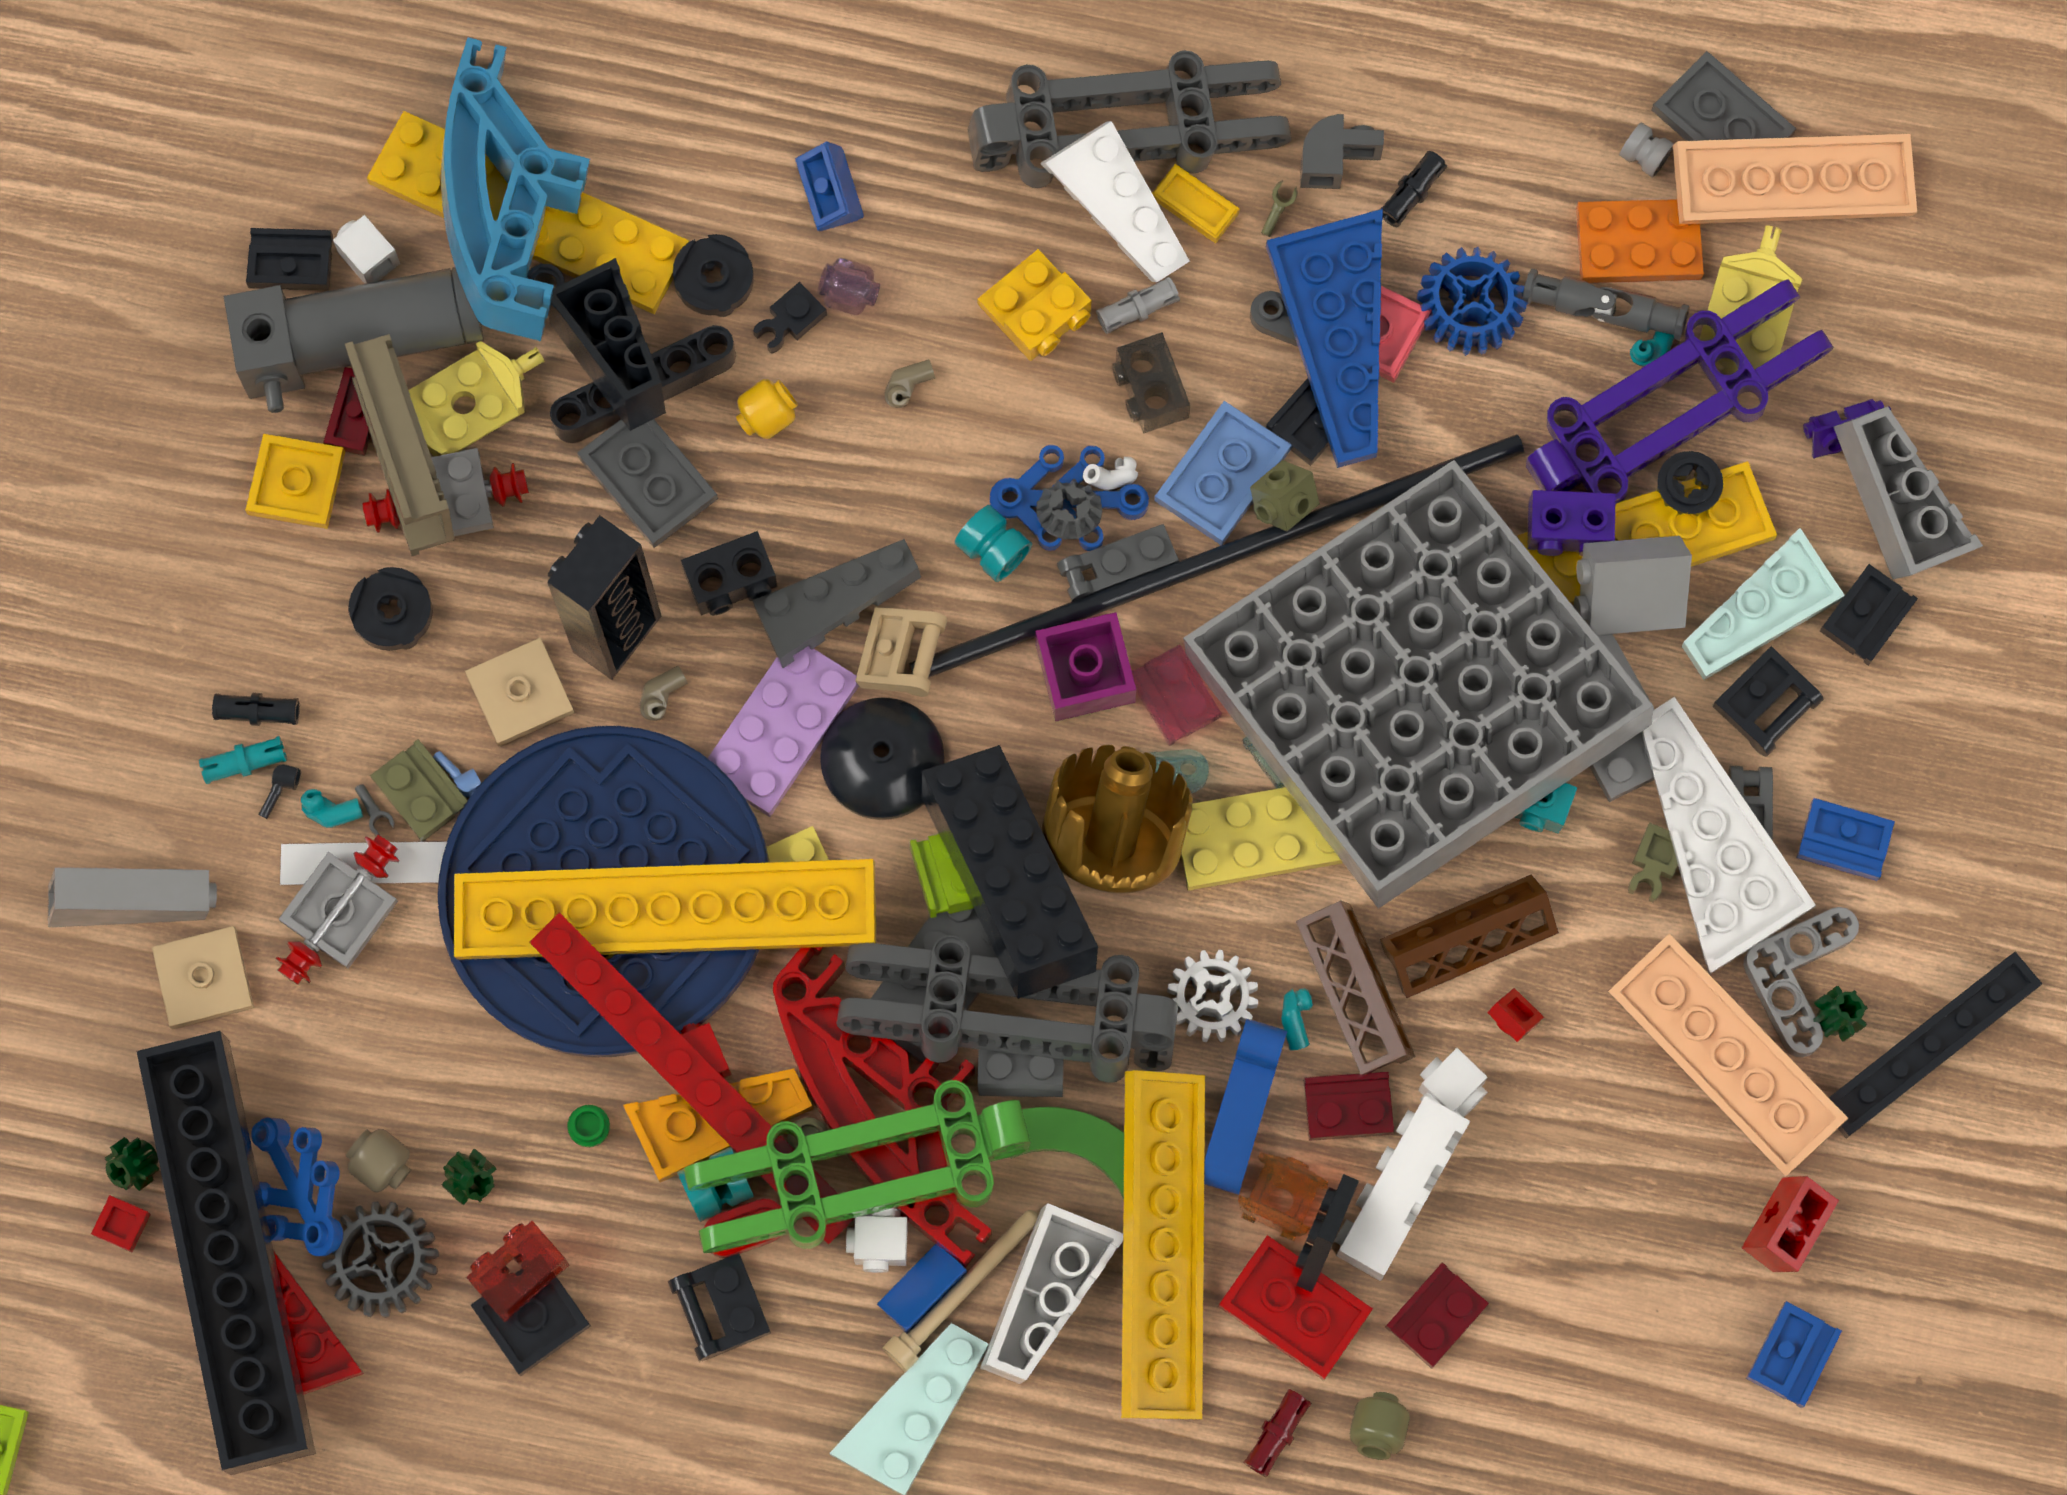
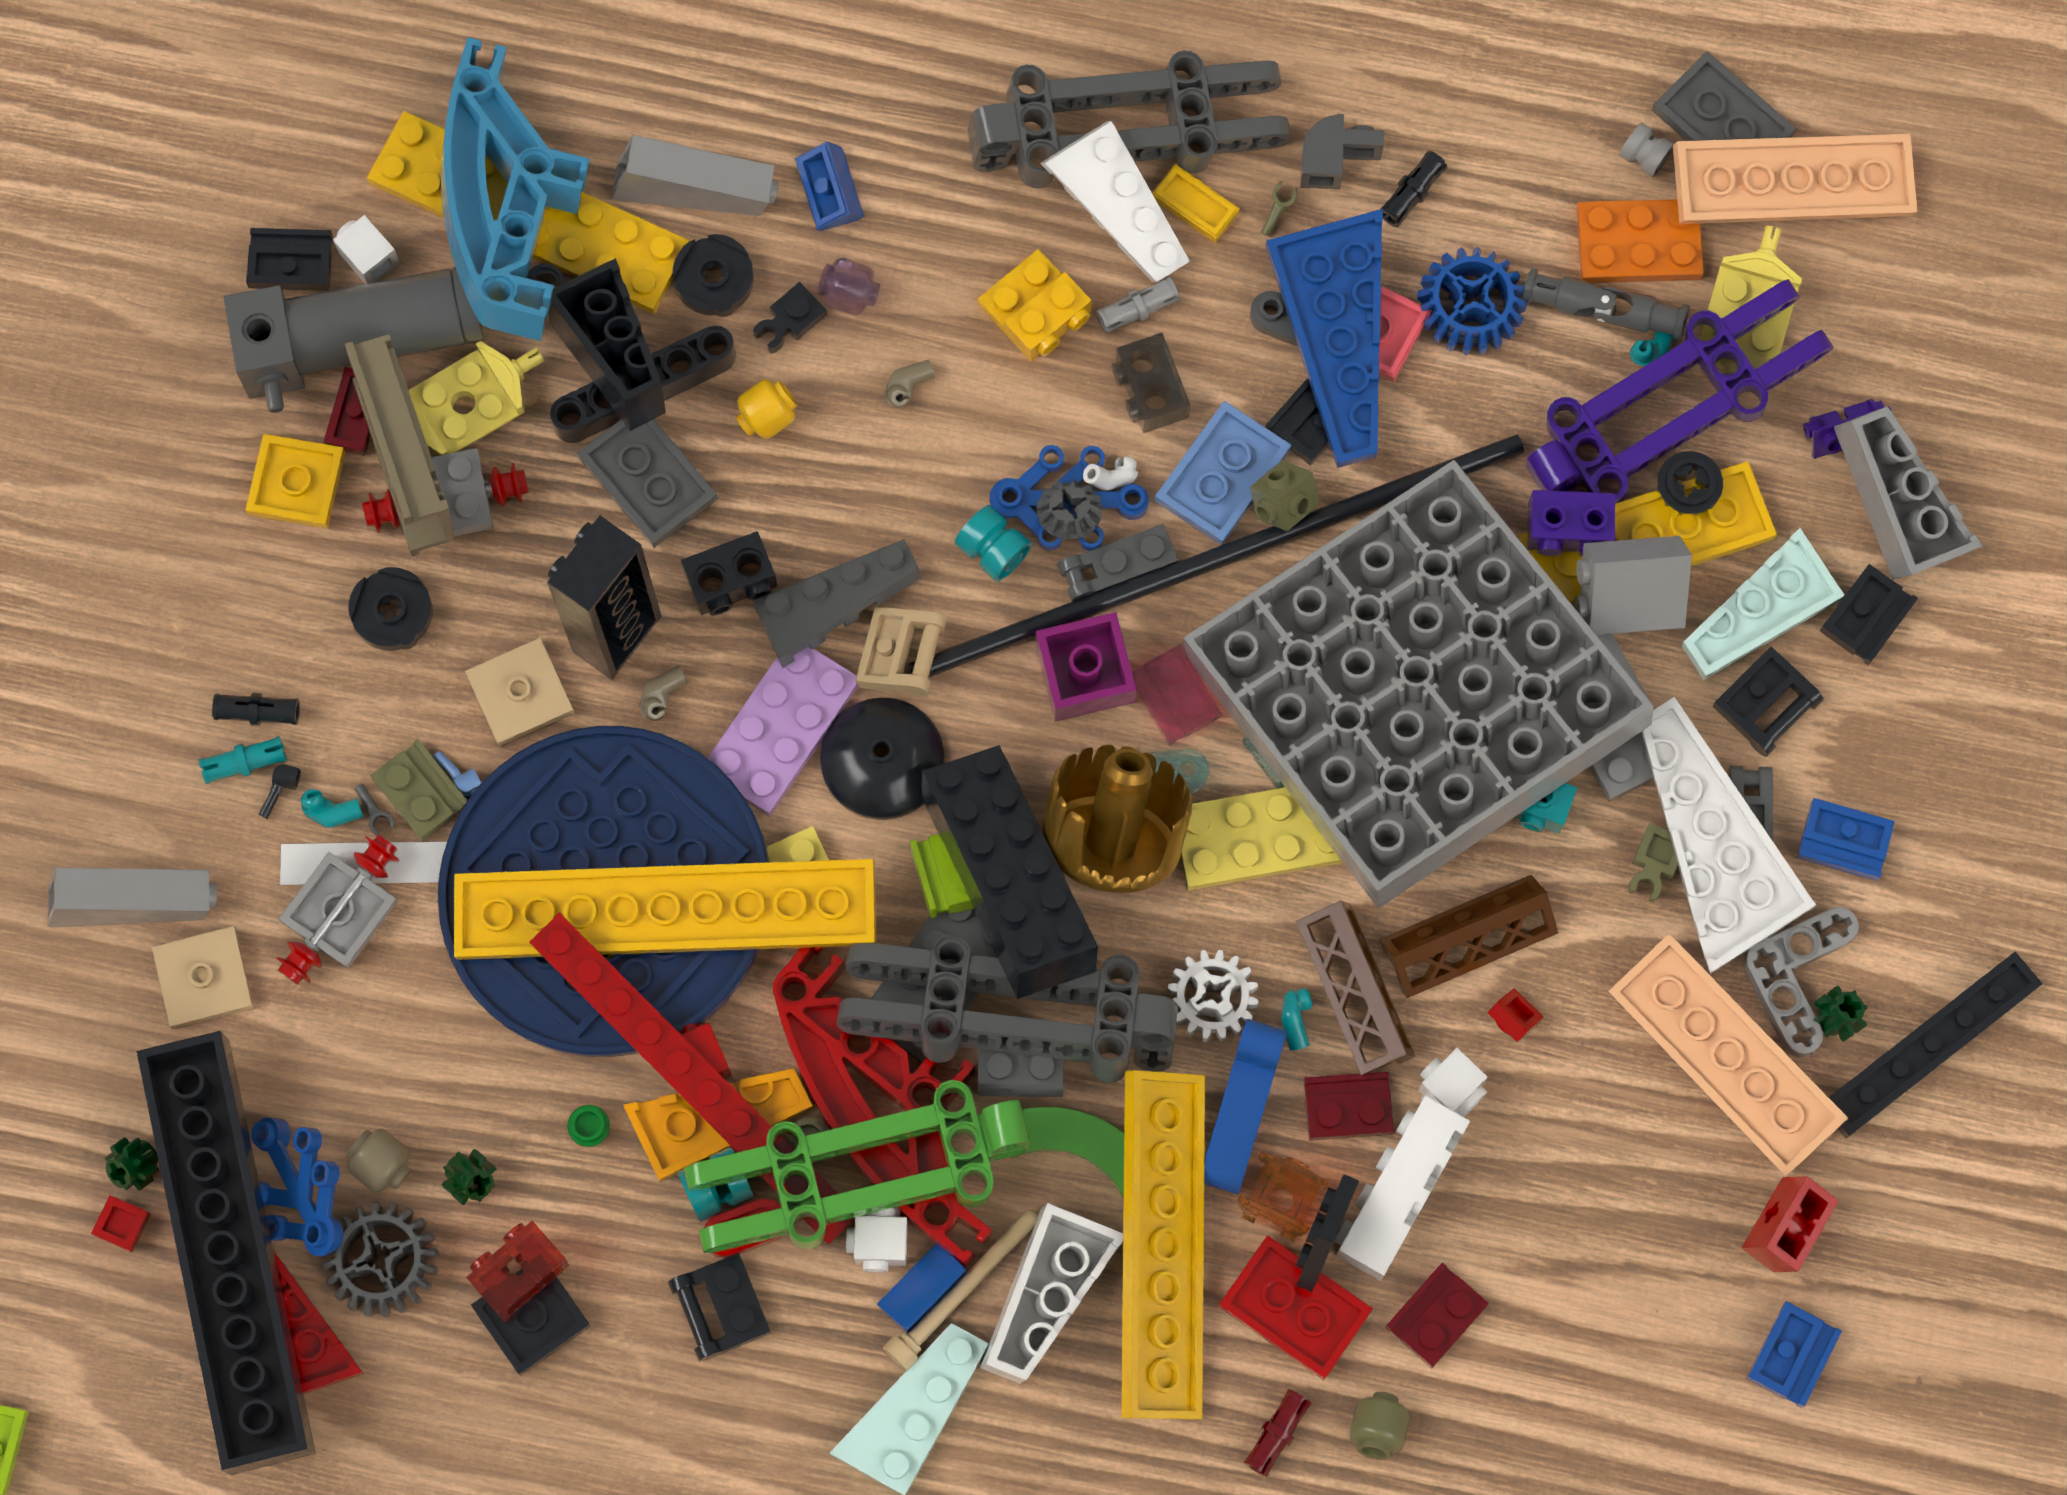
none -> light grey slope [611,135,778,216]

